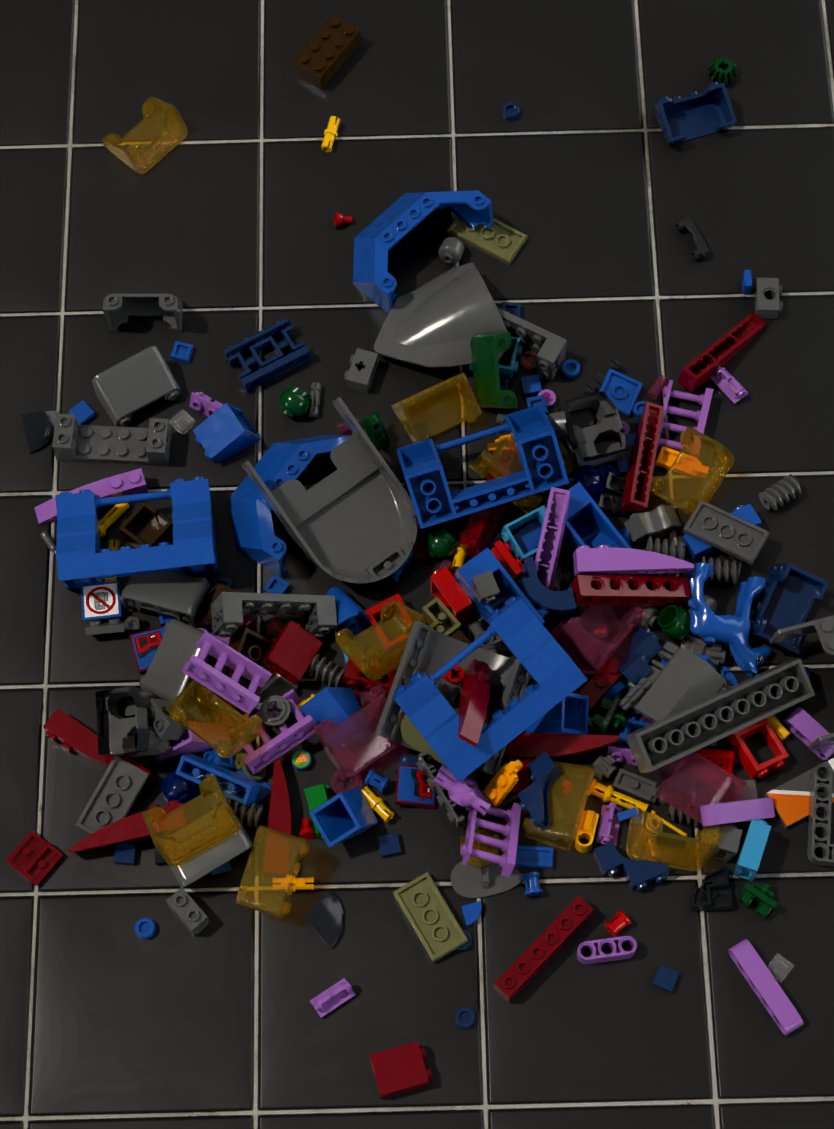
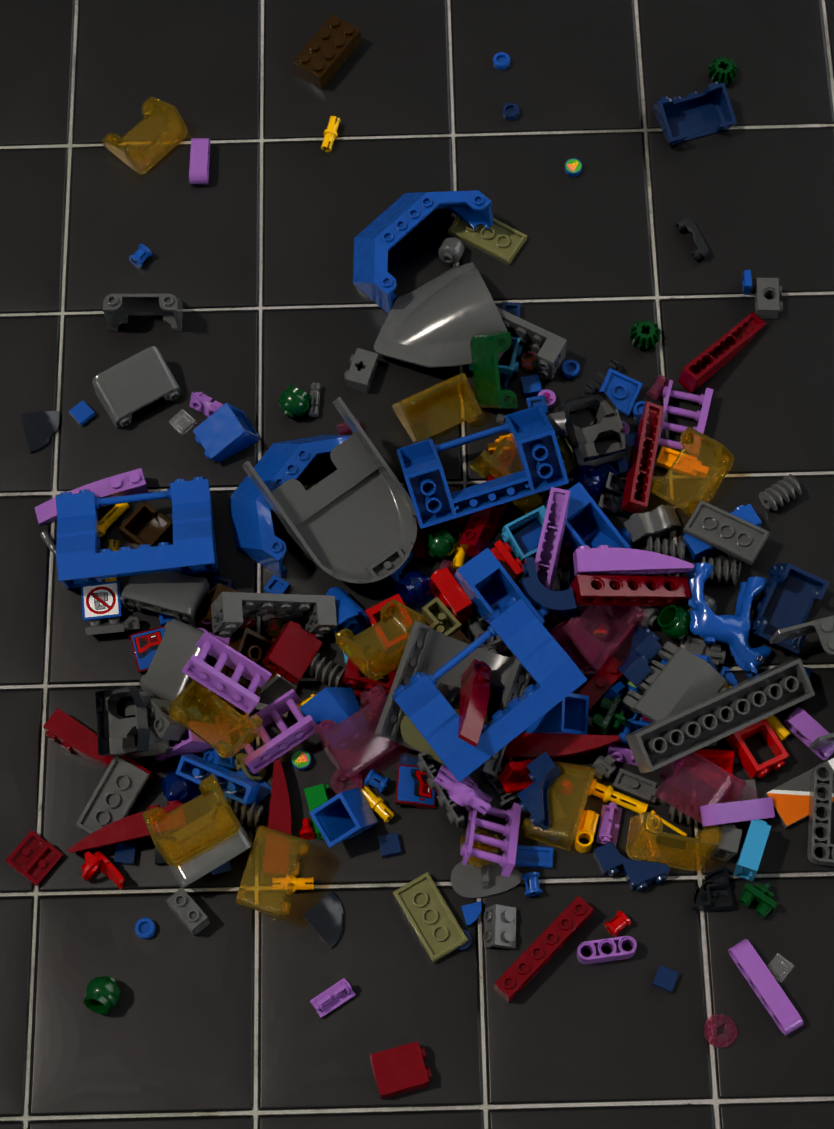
dark grey plate [52,414,172,466] -> none
blue tile [170,341,194,364] -> none
dark blue fence [224,318,311,393] -> none
dark grey gear [259,695,291,727] -> none
red piece [334,212,352,227] -> none
dark green hips [361,412,390,449] -> none
red bush [443,665,464,683] -> none
dark blue tile [455,1007,475,1029] -> none
dark grey brick [471,571,500,604] -> none
light orange hinge [483,759,523,807] -> none
blue tile [617,807,642,822] -> none
dark grey axle [619,677,651,711] -> none
medium lavender hinge [710,366,749,404] -> none
none -> red hair [81,851,125,890]
none -> dark green piece [84,976,120,1014]
none -> blue bush [129,244,152,268]
none -> medium lavender beam [189,138,210,184]
none -> clear blue piece [395,571,430,604]
none -> dark grey bracket [483,904,516,950]
none -> blue tile [493,52,510,70]
none -> tile [564,158,582,177]
none -> dark green gear [629,318,661,351]
none -> clear pink gear [703,1013,737,1048]

